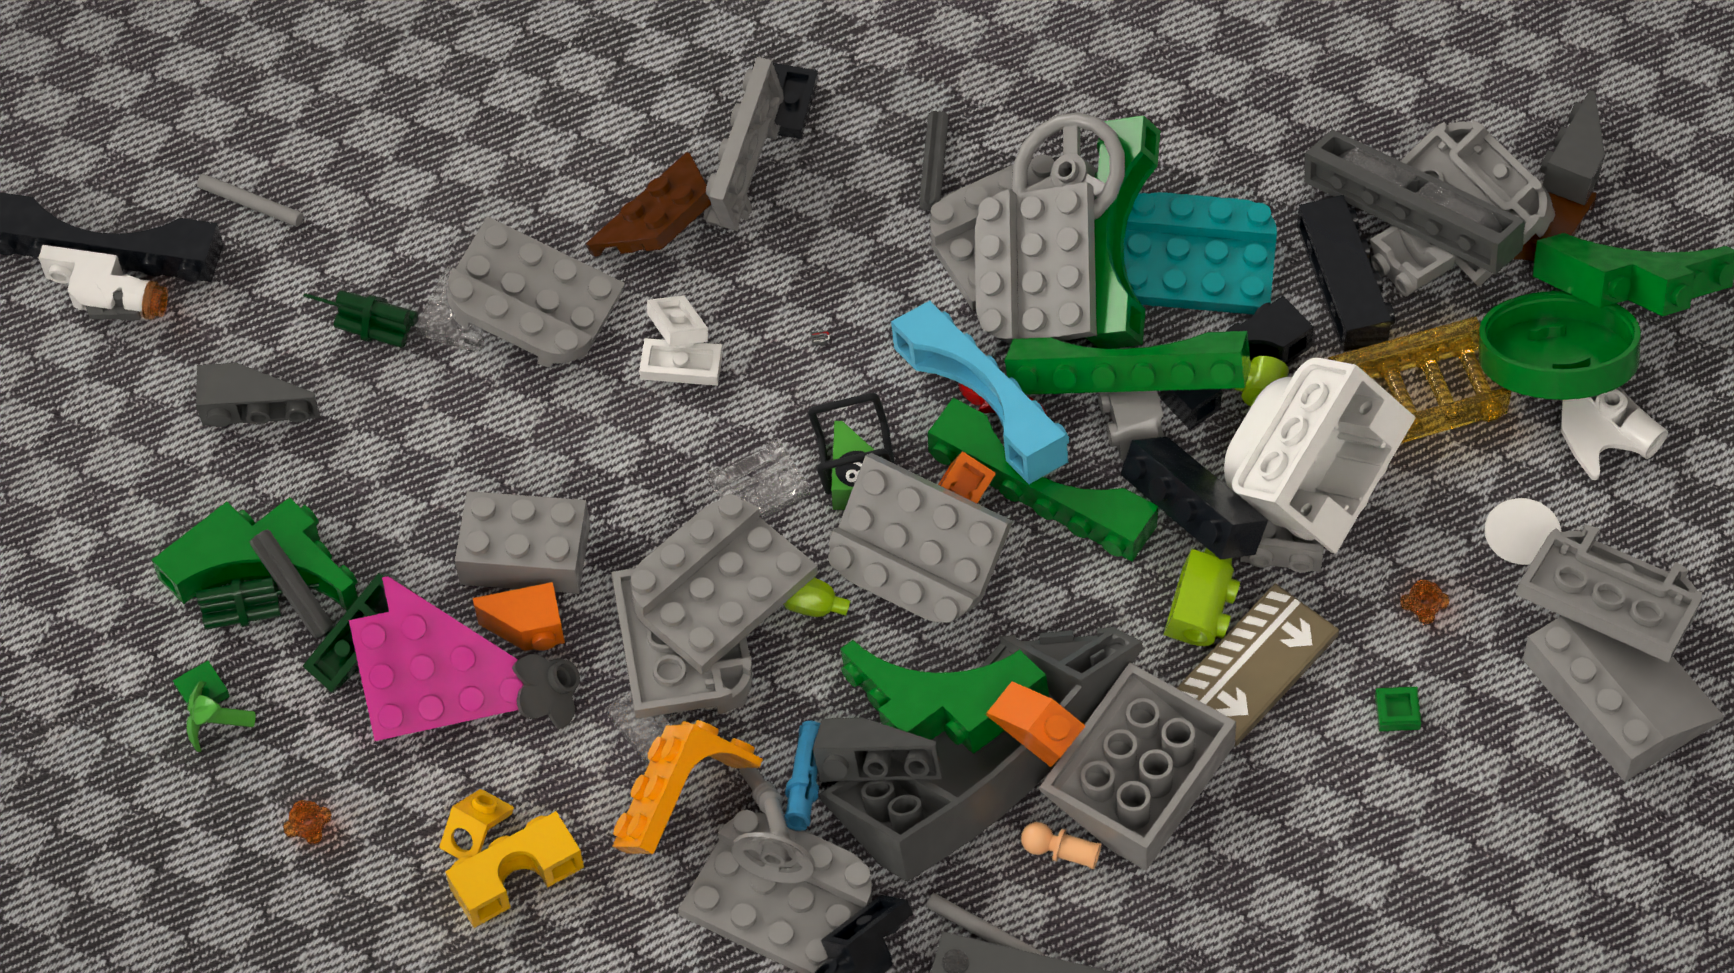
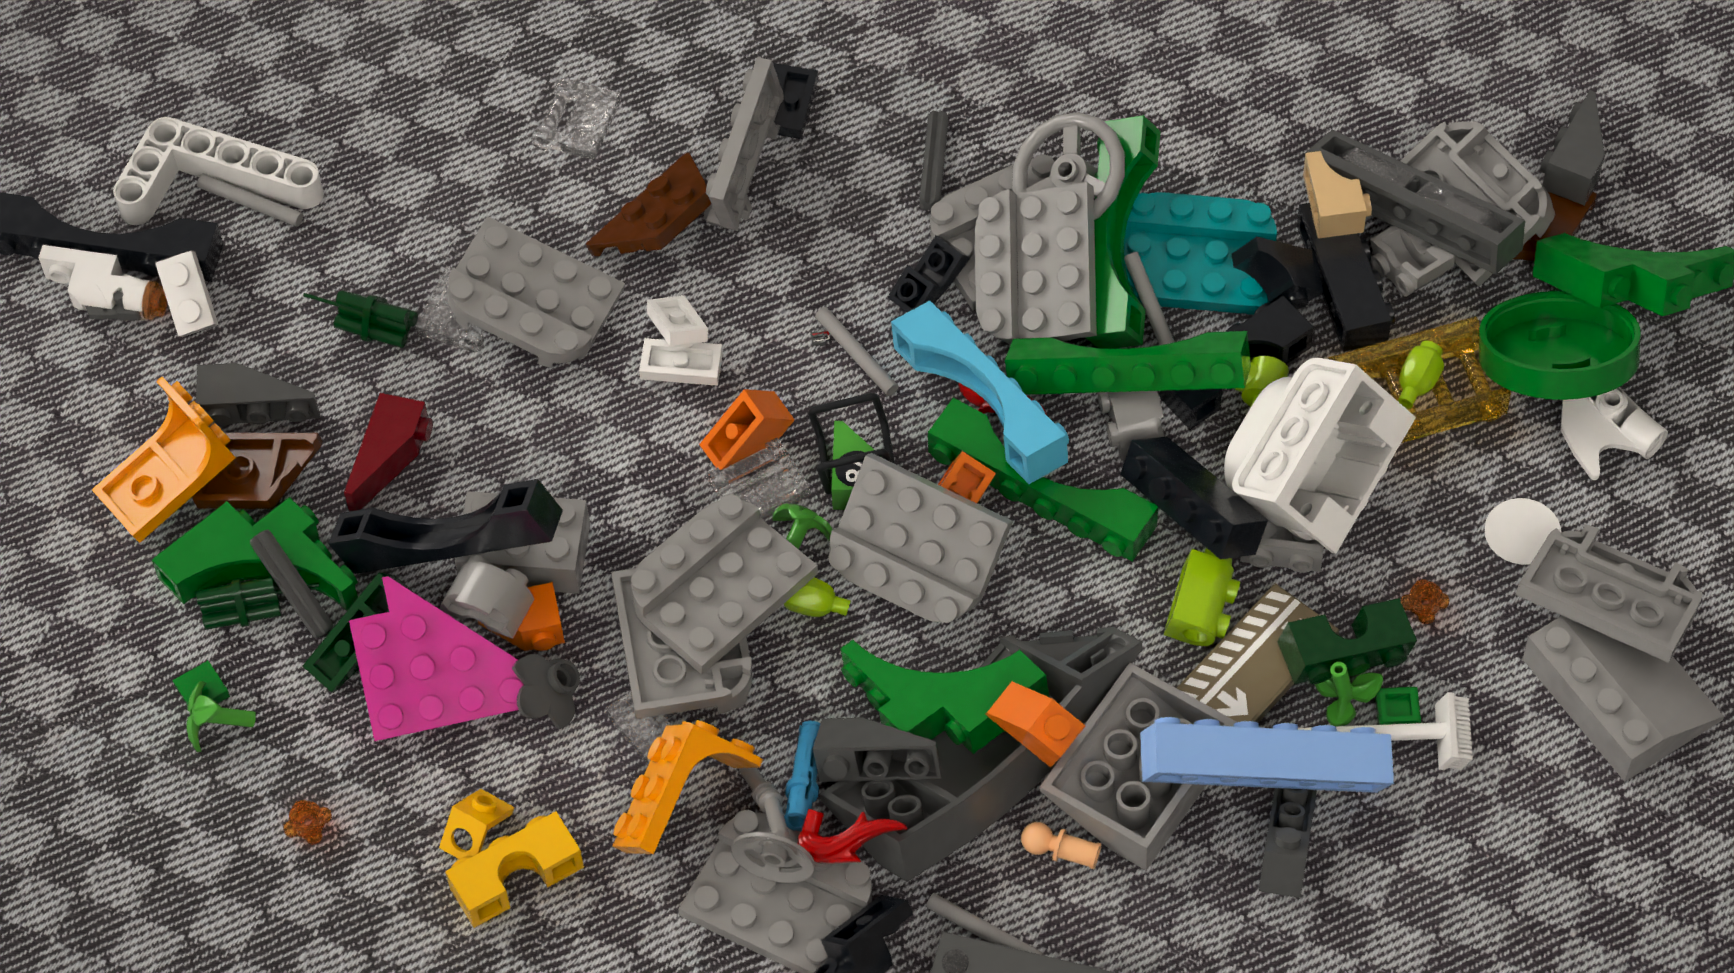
none -> light orange bracket [92,377,236,543]
none -> white beam [113,117,324,226]
none -> white plate [155,251,219,337]
none -> reddish brown wing [192,433,323,509]
none -> black arch [328,479,563,574]
none -> dark red slope [344,393,433,512]
none -> light grey cylinder [440,555,534,639]
none -> clear plate [531,78,621,160]
none -> orange slope [699,389,795,473]
none -> bright green plant [773,503,833,549]
none -> red piece [797,809,908,864]
none -> light grey bar [815,307,899,396]
none -> black slope [887,235,970,312]
none -> light grey bar [1124,252,1175,345]
none -> light blue brick [1140,717,1394,793]
none -> black arch [1231,236,1323,309]
none -> dark grey slope [1259,788,1317,898]
none -> dark green arch [1277,598,1417,684]
none -> white piece [1298,692,1473,770]
none -> tan arch [1303,151,1372,238]
none -> bright green plant [1314,662,1383,726]
none -> lime plant [1398,341,1444,409]

